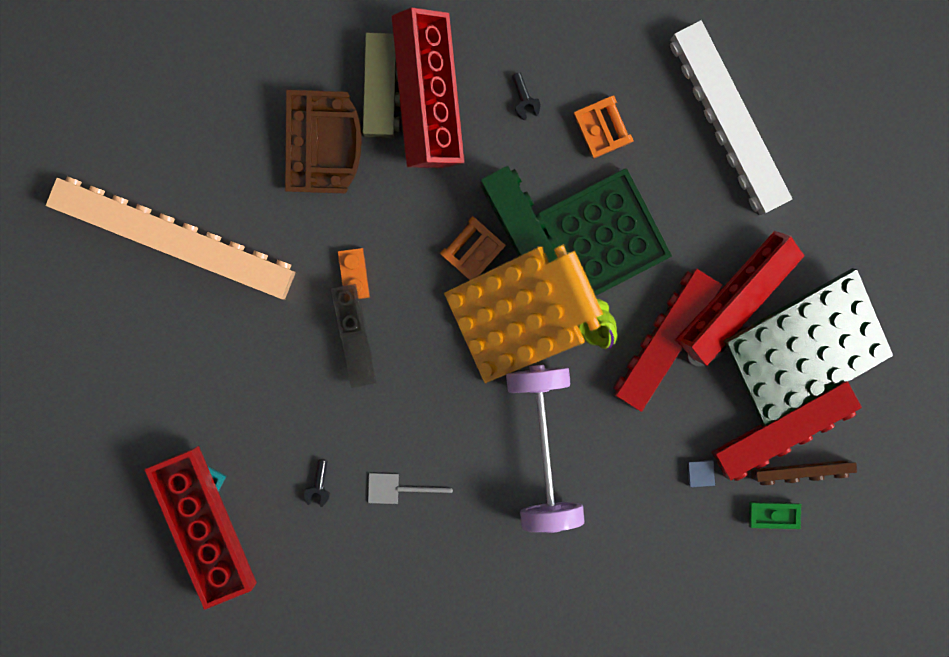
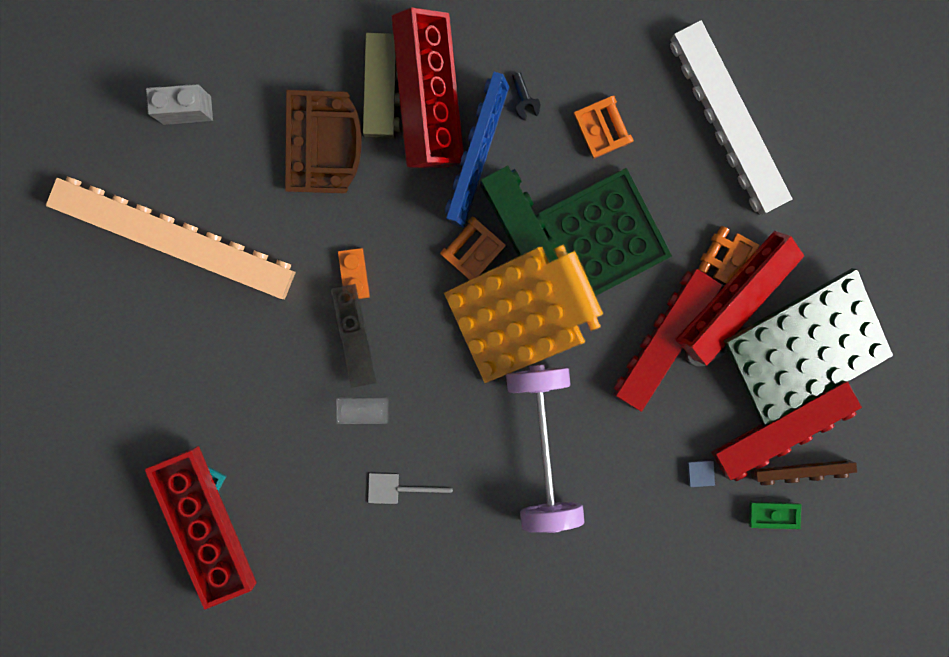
black bar [304,459,330,507] -> none
lime hair [579,299,617,349] -> none
none -> light grey brick [146,85,213,125]
none -> clear brick [336,397,389,424]
none -> blue plate [445,72,509,228]
none -> orange plate [698,226,759,285]

